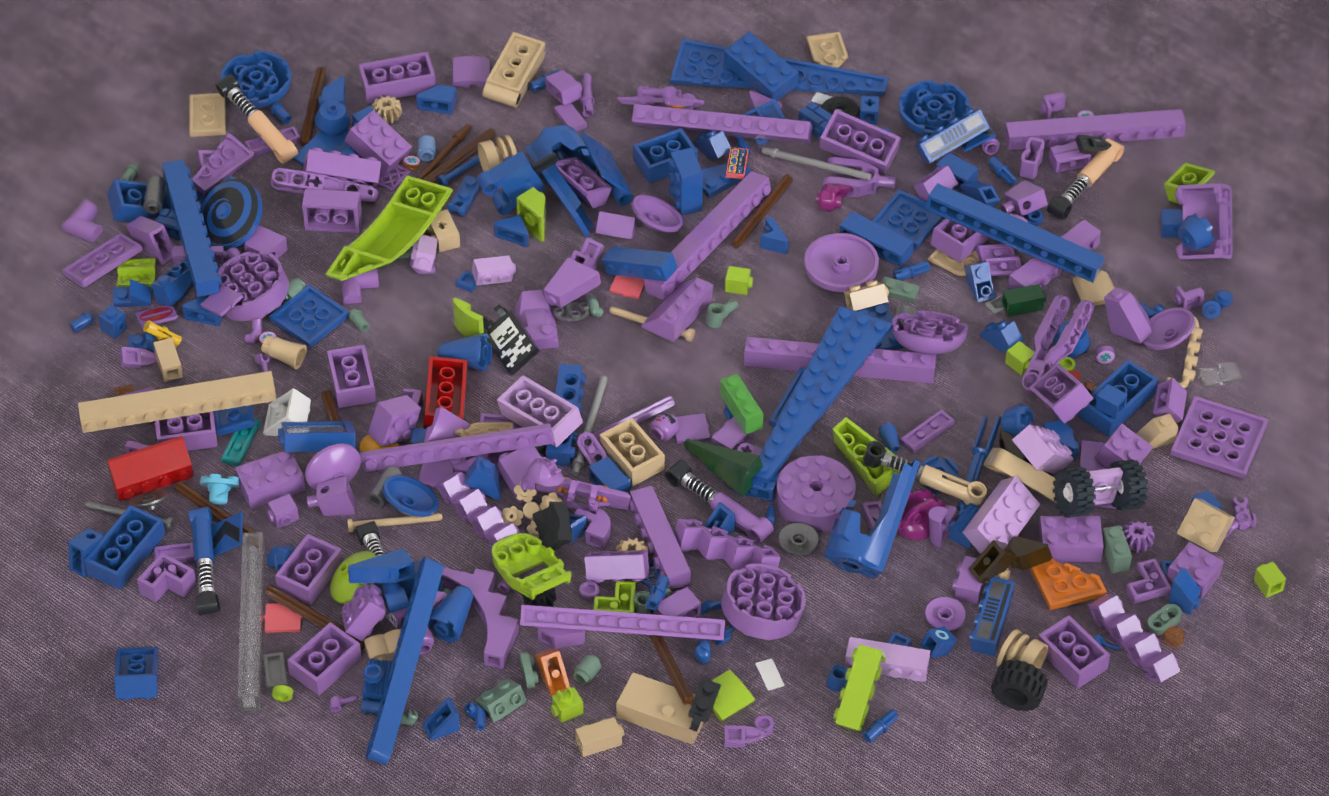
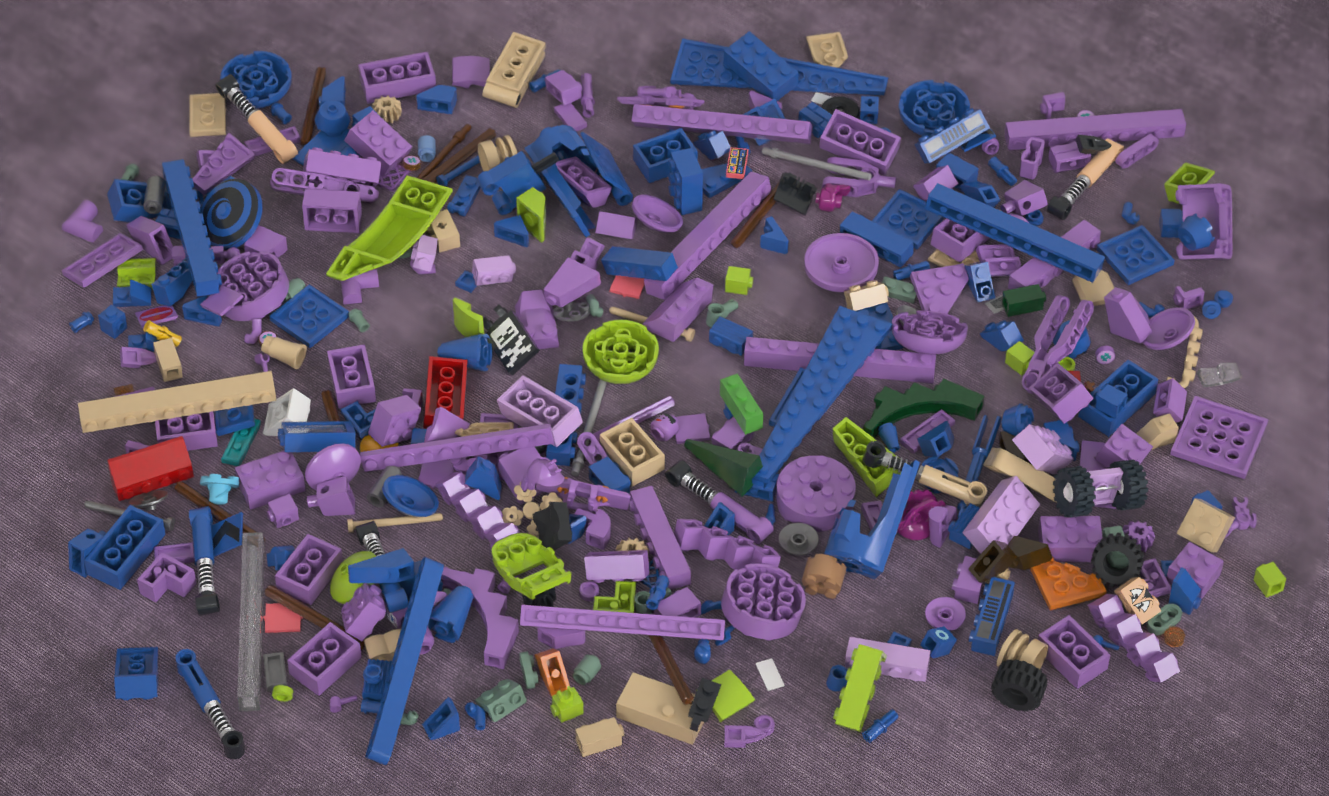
none -> piece [175,649,245,759]
none -> blue brick [340,401,376,439]
none -> lime brick [583,320,659,384]
none -> blue brick [709,316,753,356]
none -> black hinge [773,172,817,216]
none -> medium nougat brick [802,554,846,599]
none -> dark green arch [863,378,985,438]
none -> medium lavender plate [910,264,969,314]
none -> blue slope [917,421,955,457]
none -> black tyre [1091,533,1144,587]
none -> blue plate [1096,225,1174,285]
none -> light nougat brick [1114,577,1161,624]
none -> medium lavender beam [1116,134,1159,169]
none -> blue arm [1122,202,1140,225]

